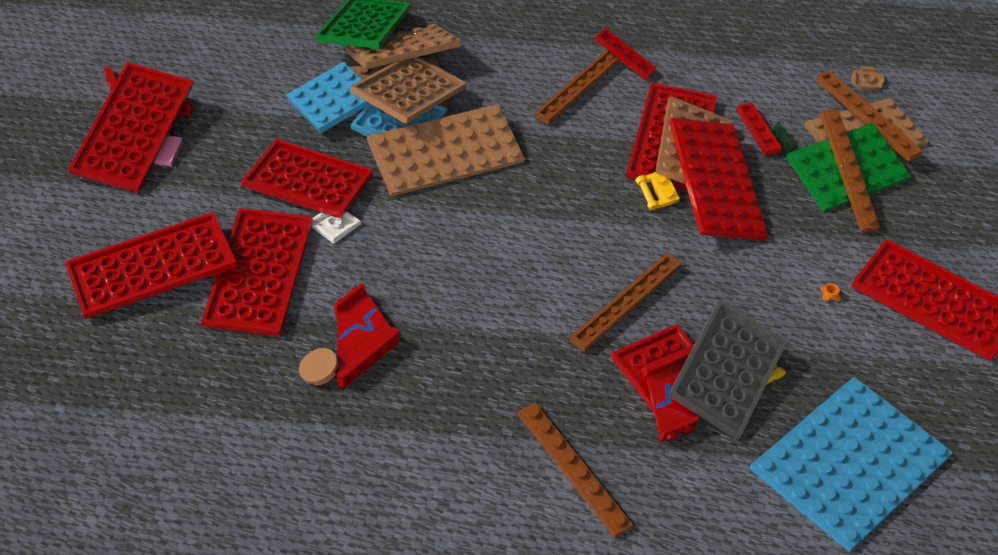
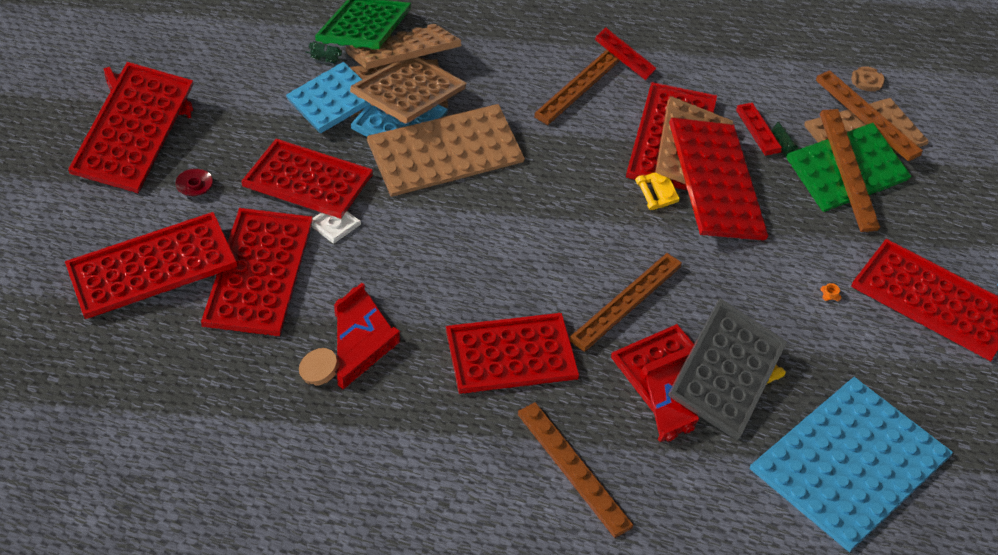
bright pink tile [154,136,183,166] -> none
none -> dark red dish [175,169,213,196]
none -> clear green hinge [305,41,342,64]
none -> red plate [446,313,579,394]

